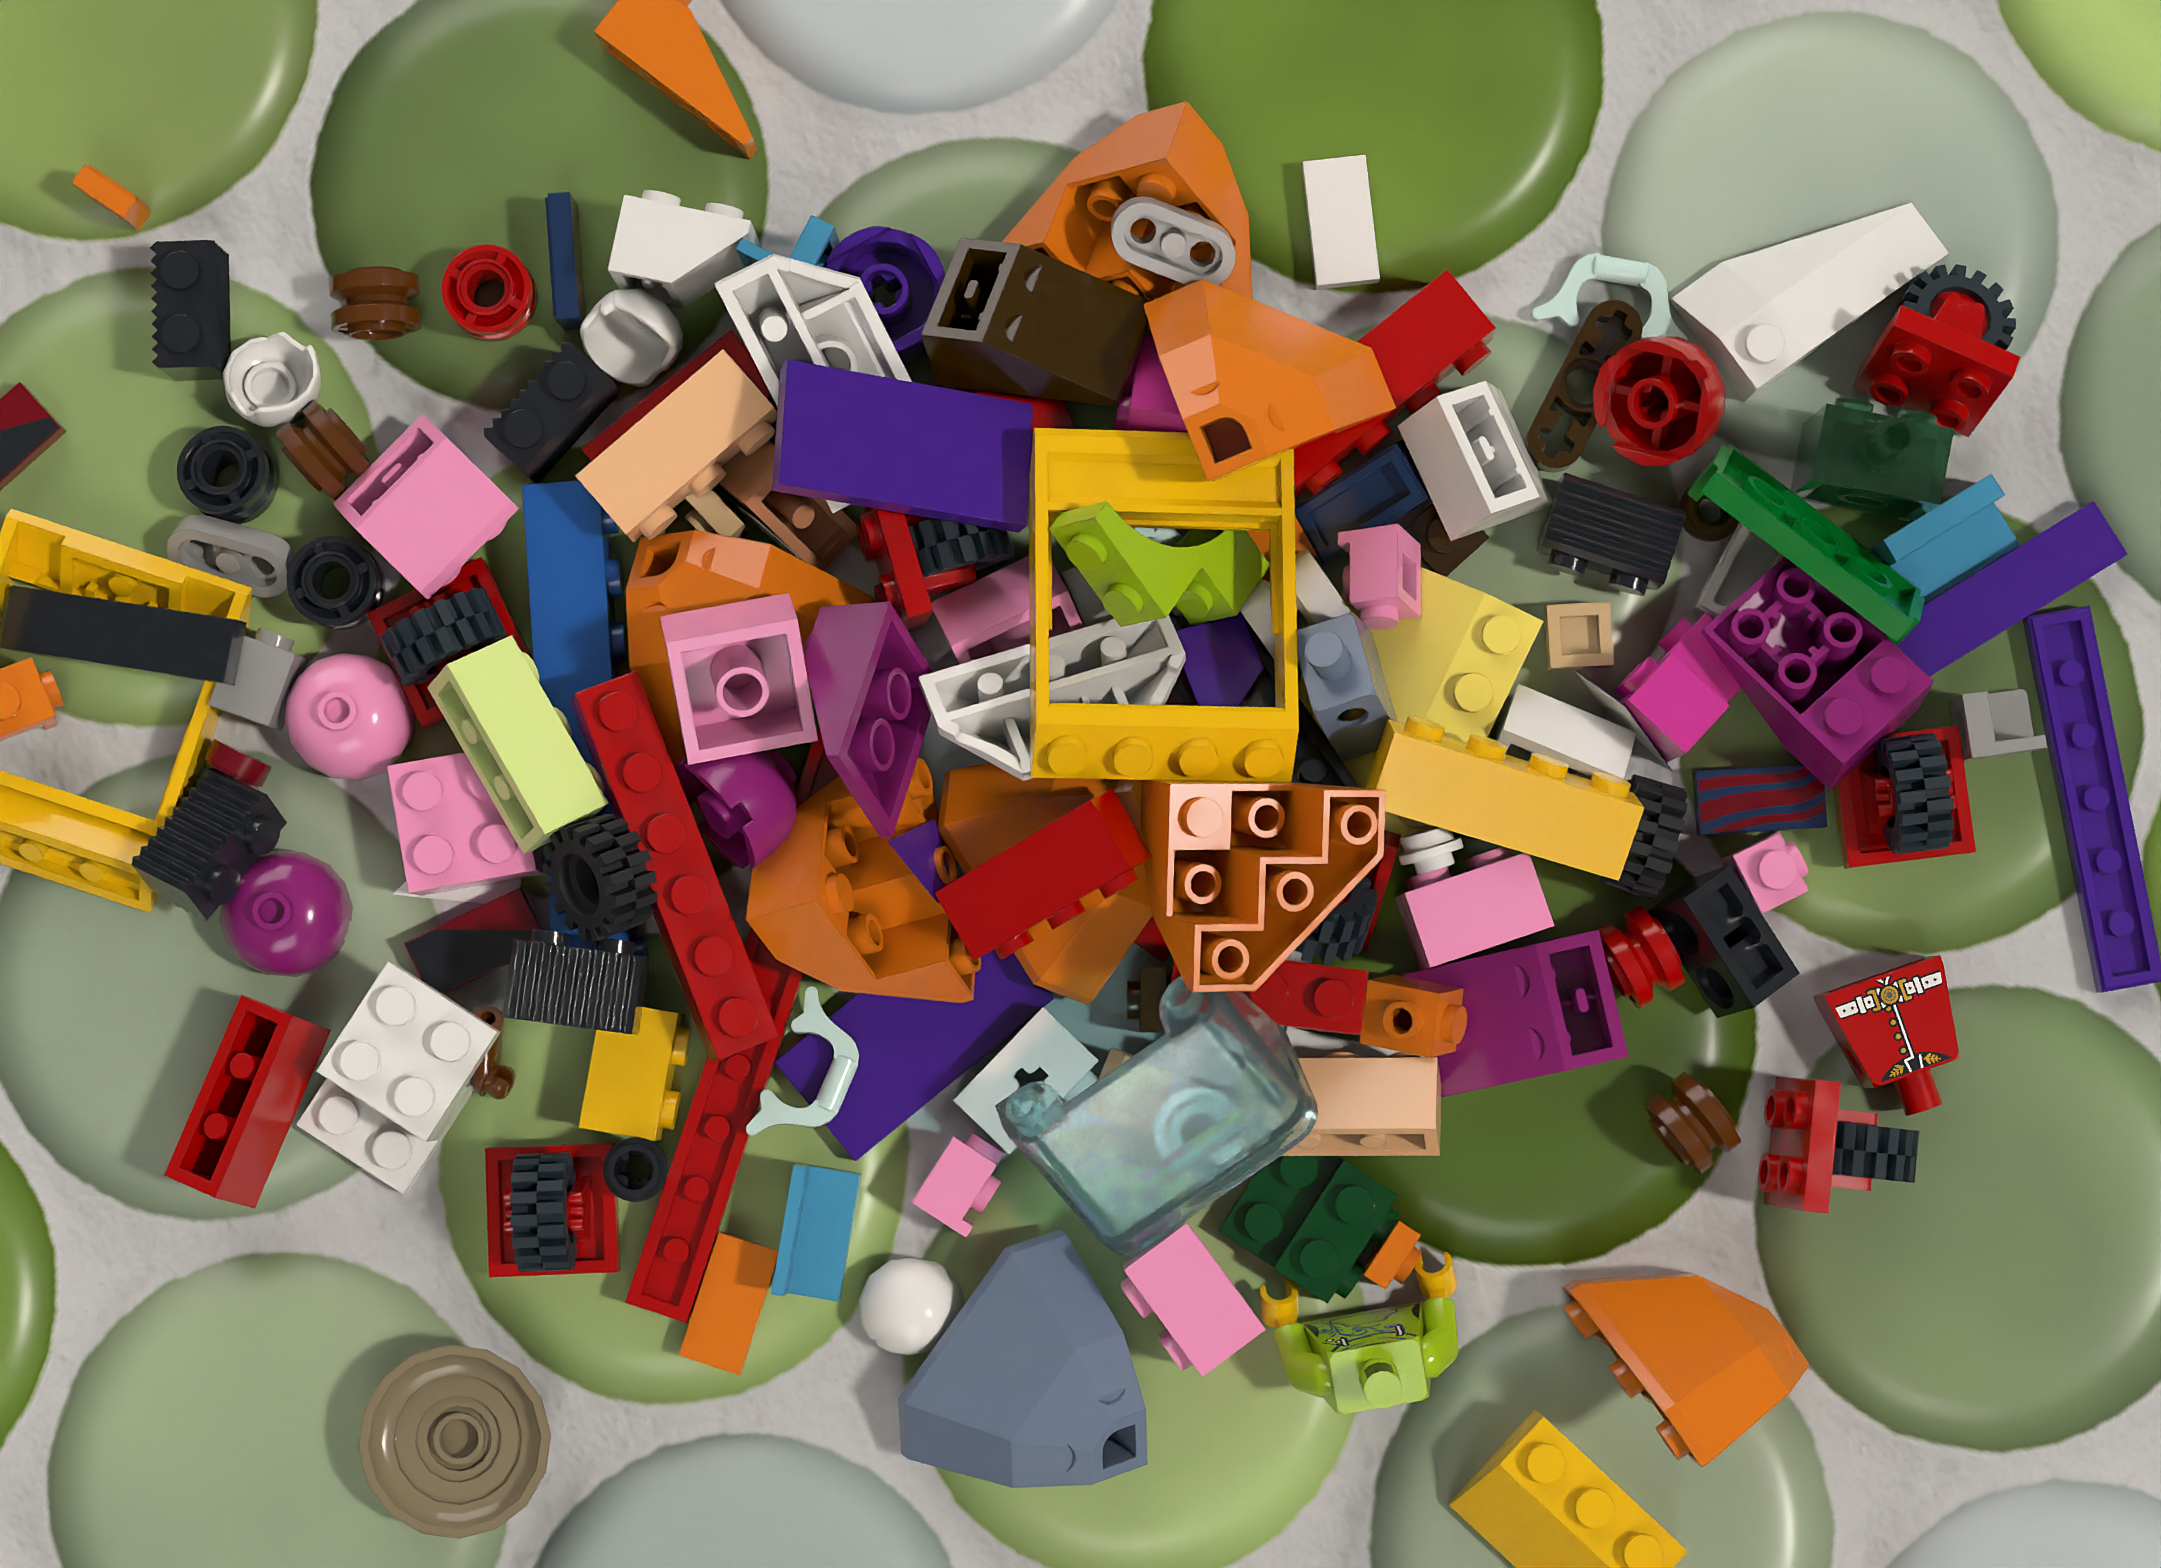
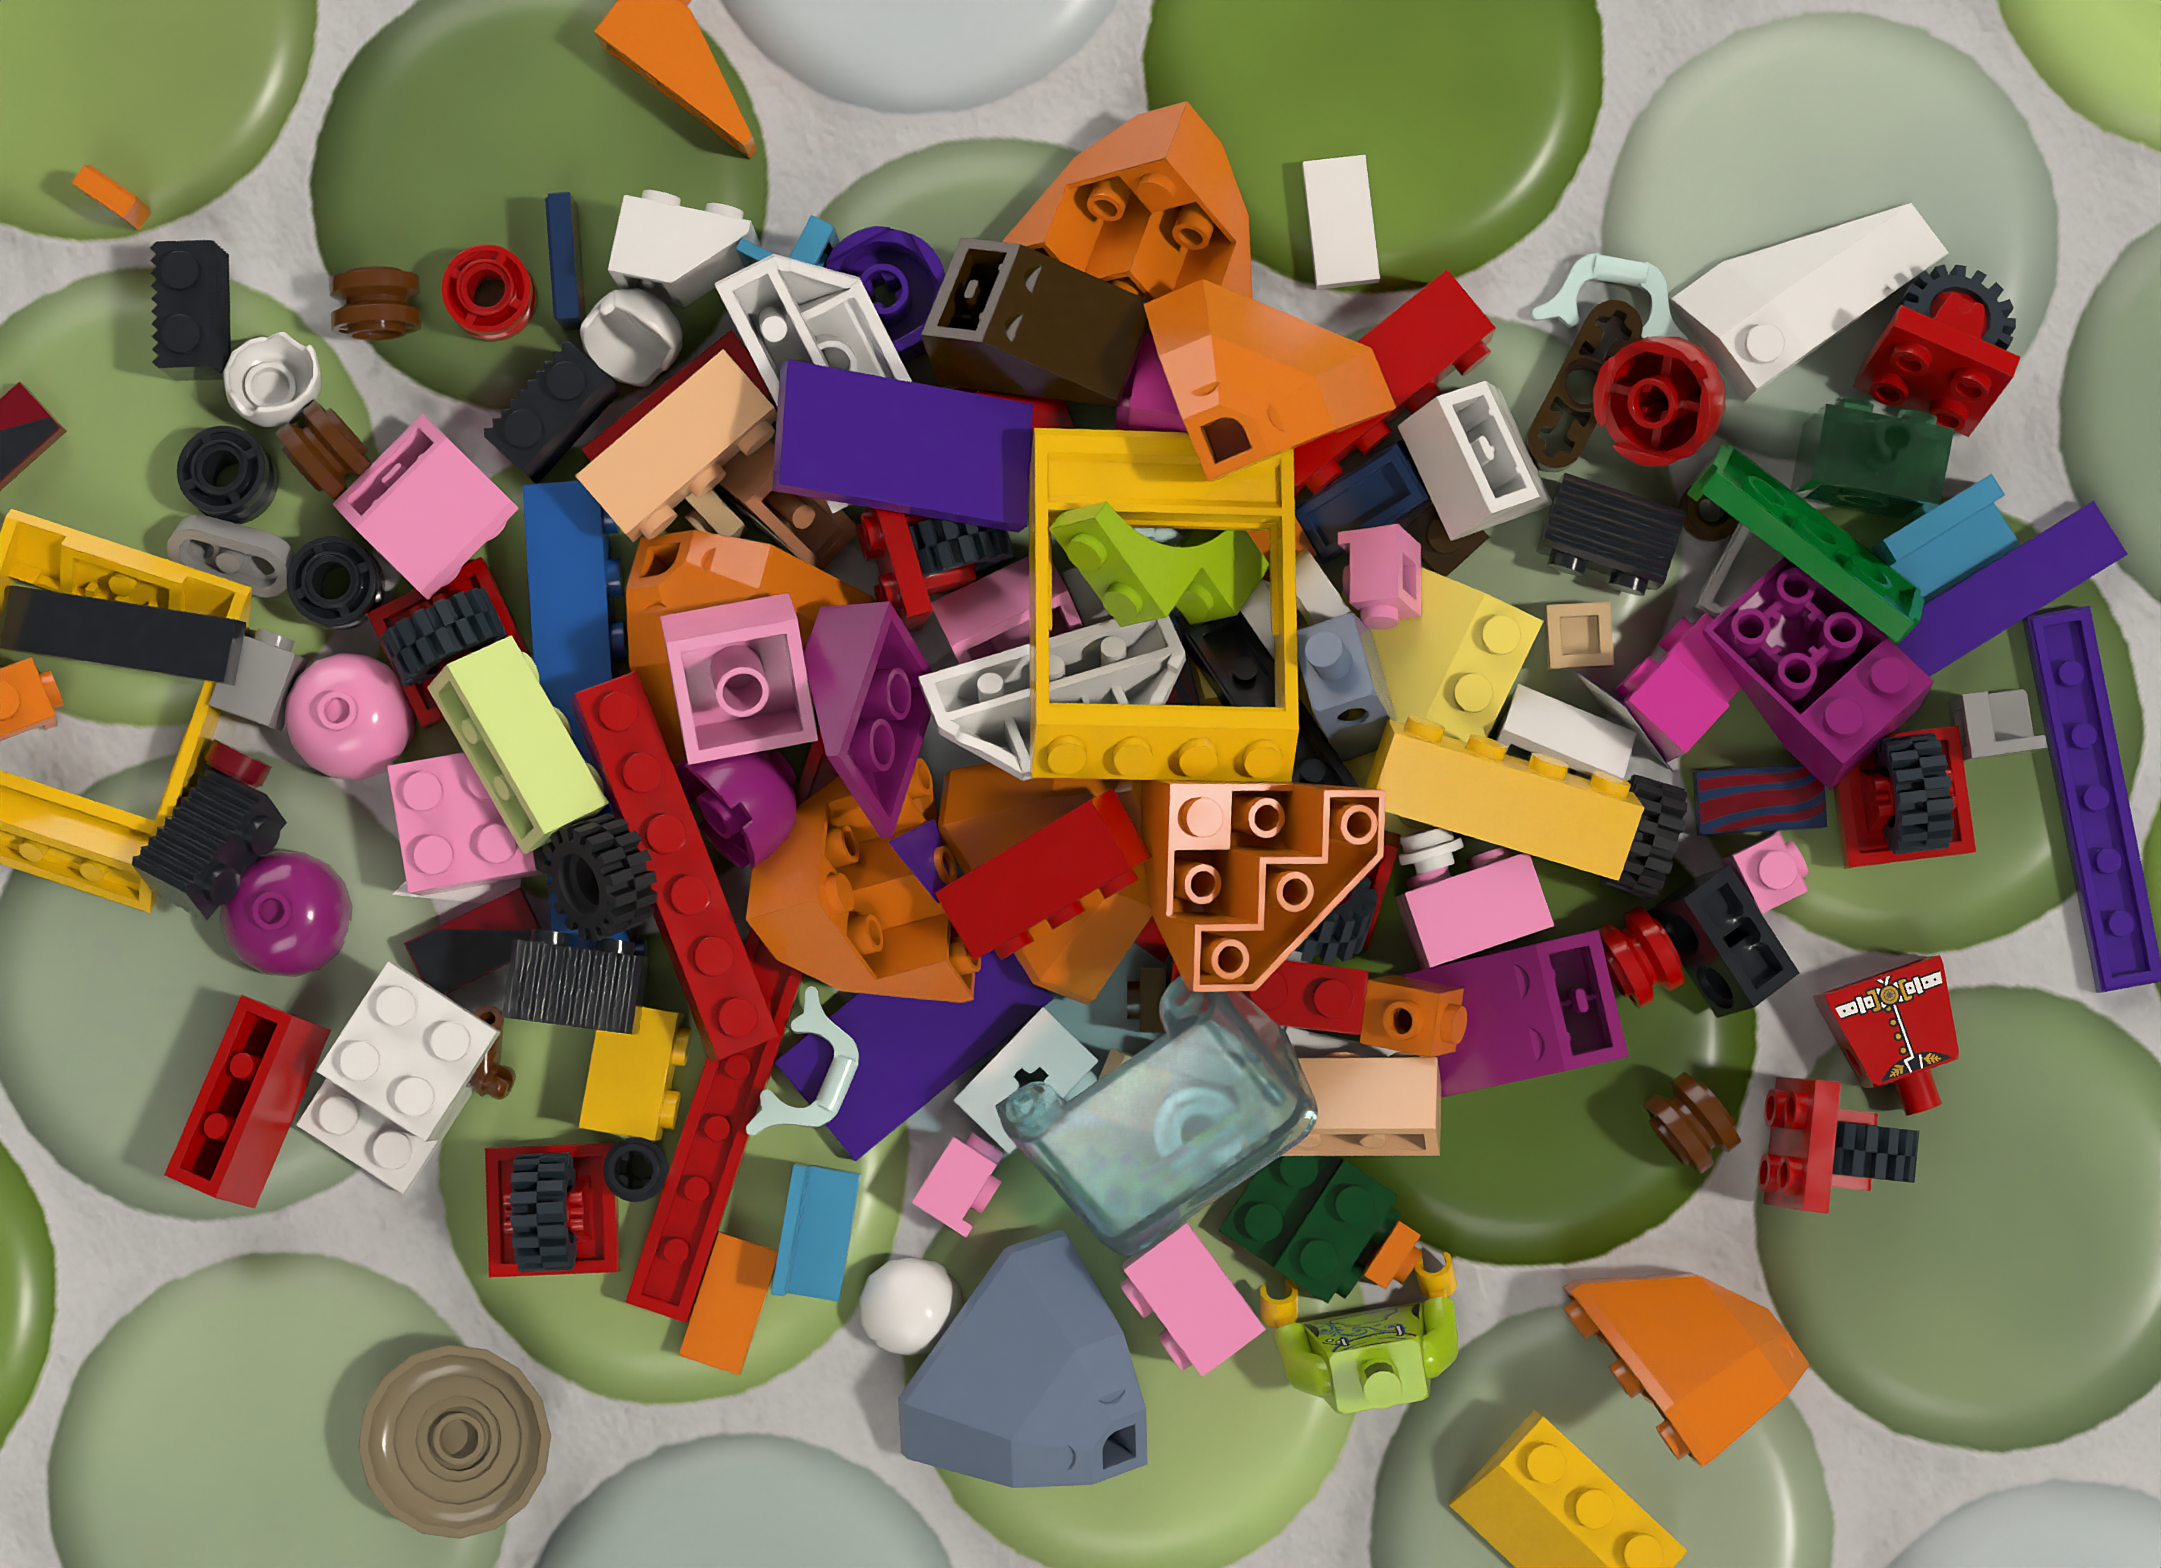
light grey plate [1110,196,1236,285] -> none
dark purple sticker [1176,614,1263,707] -> none

